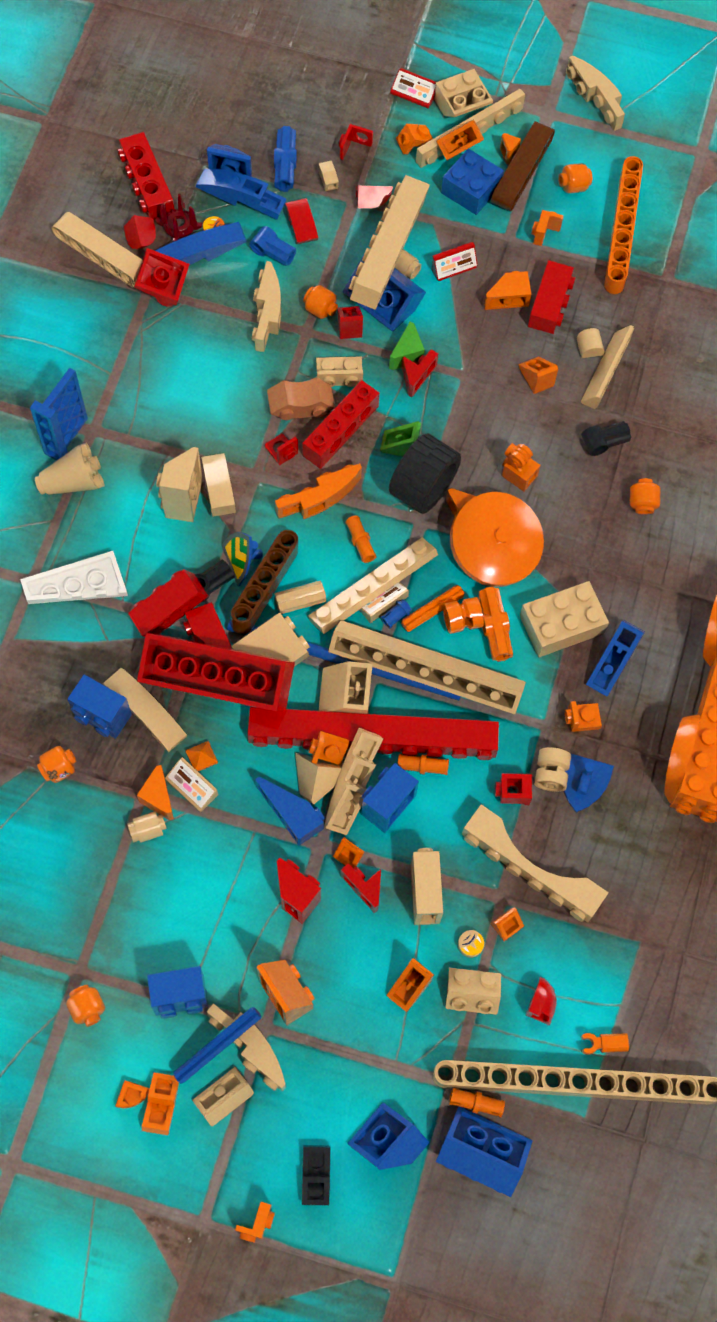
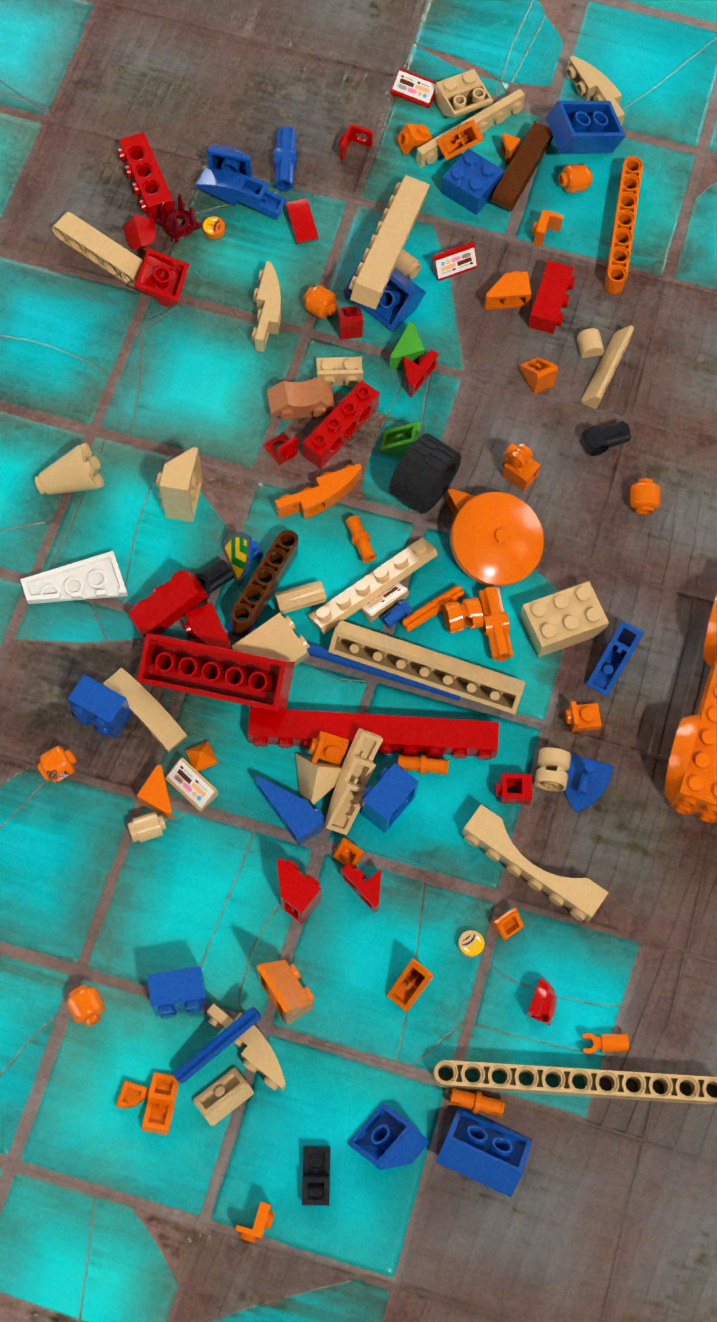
blue fence [30,368,88,460] -> none
blue slope [155,222,247,266] -> none
tan slope [201,453,236,517] -> none
blue piece [249,226,296,266] -> none
tan slope [318,662,372,714] -> none
tan piece [319,161,339,191] -> none
brick [356,185,393,208] -> none
tan brick [411,848,443,925] -> none
tan bracket [445,968,501,1015] -> none
none -> blue brick [545,101,626,154]

